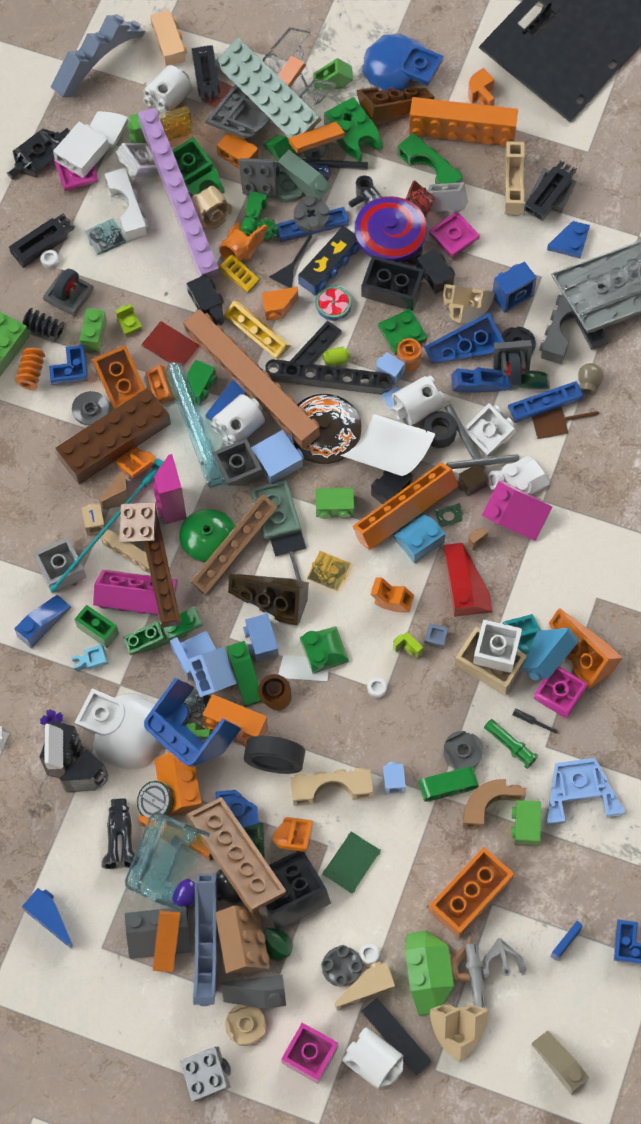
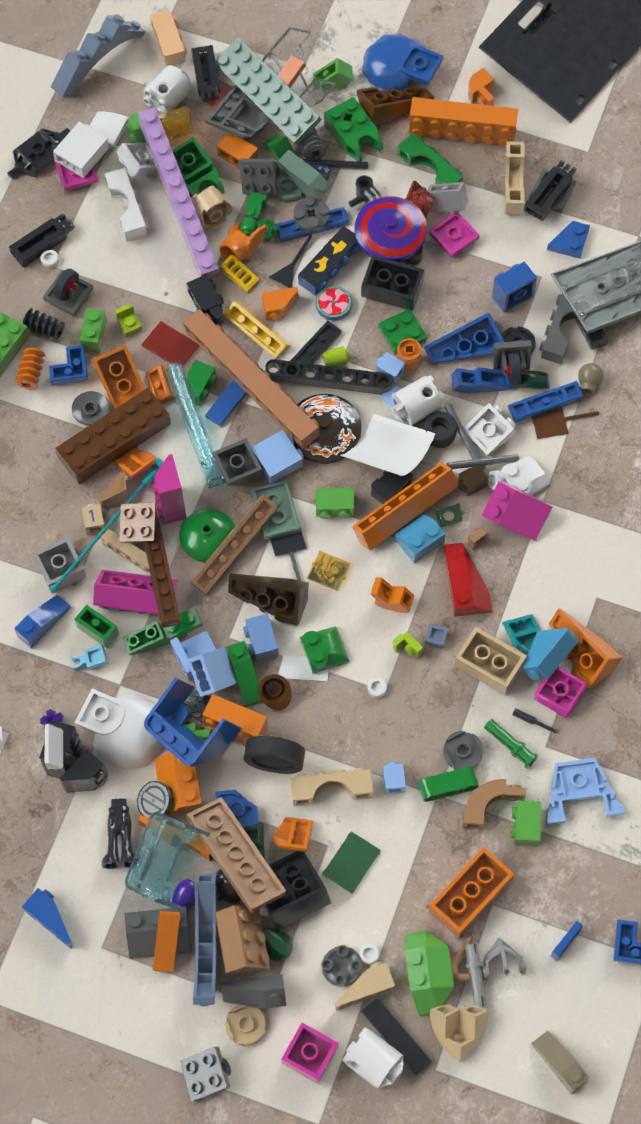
piece [85,218,126,255] -> none
white cylinder [210,394,265,446] -> none
orange tile [289,122,345,153] -> none
black brick [416,249,455,294] -> none
tan brick [443,284,495,324] -> none
white brick [473,620,522,673] -> none

